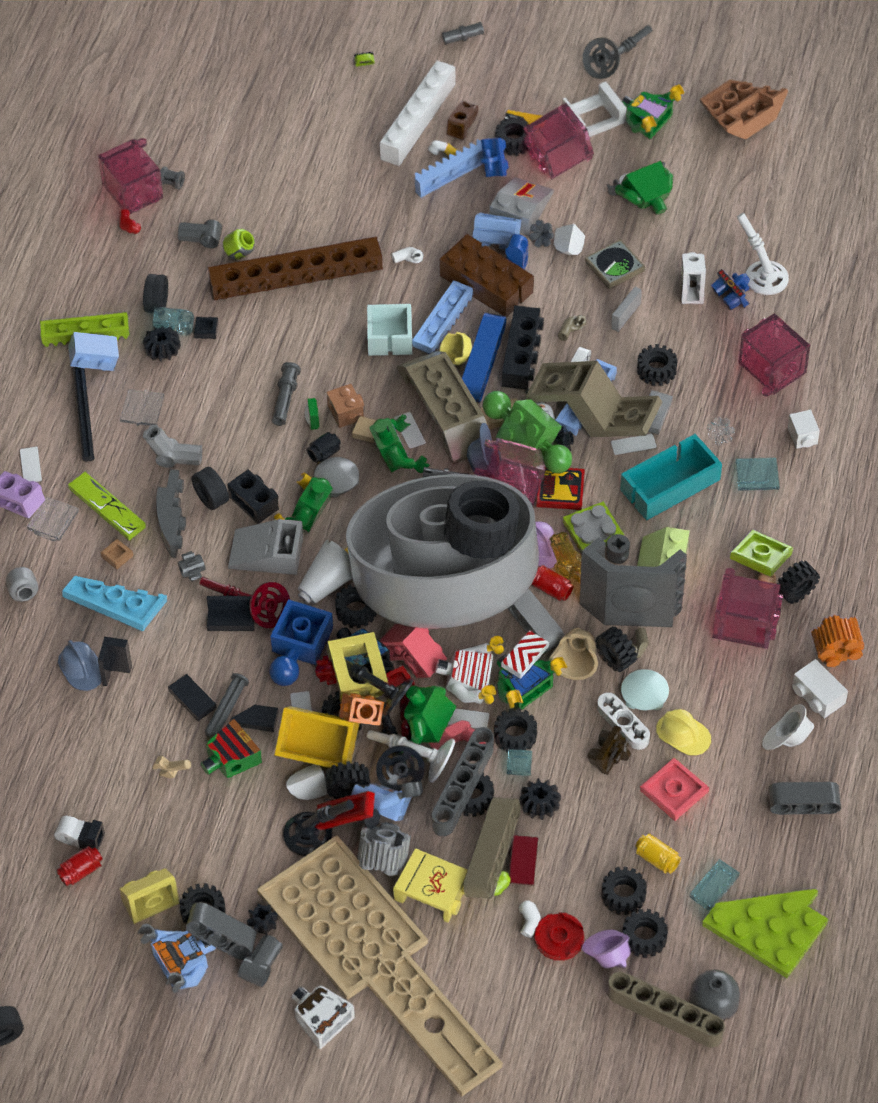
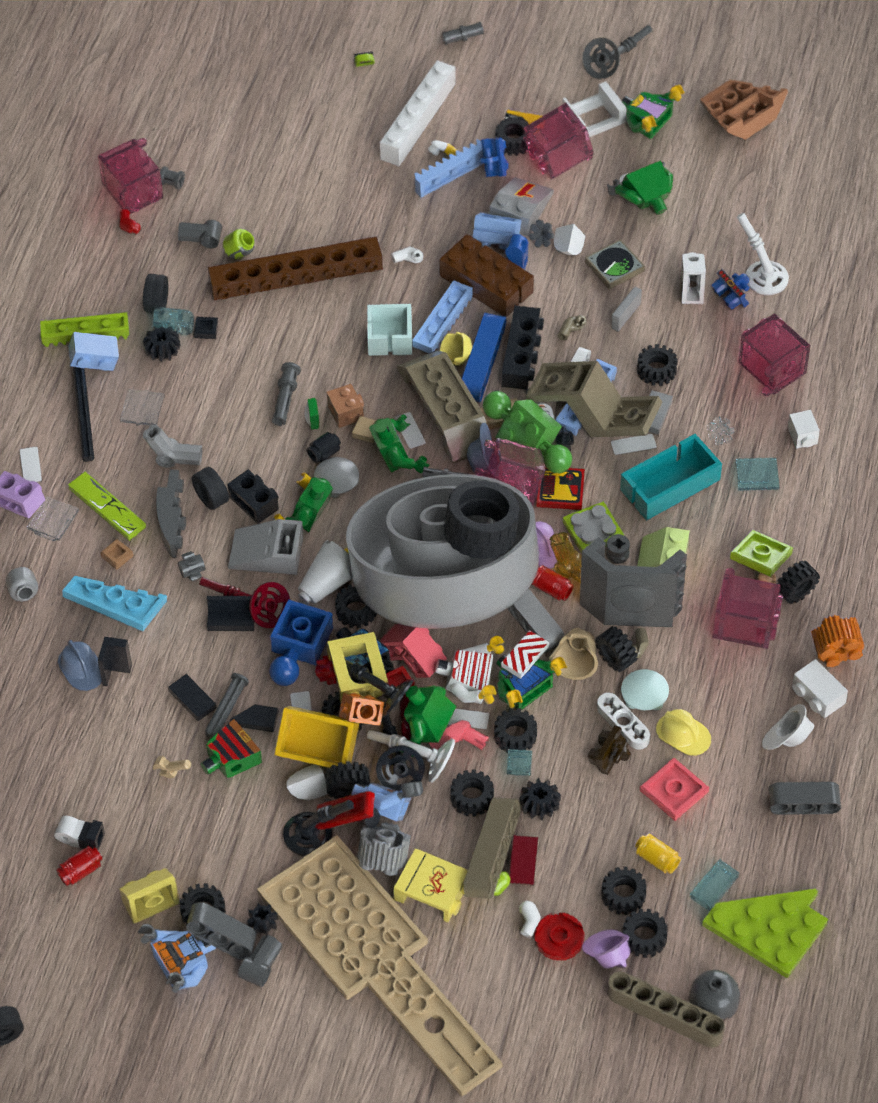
white torso [292,986,355,1050] -> none
dark grey beam [432,727,494,836] -> none
reddish brown leg [447,101,479,140] -> none

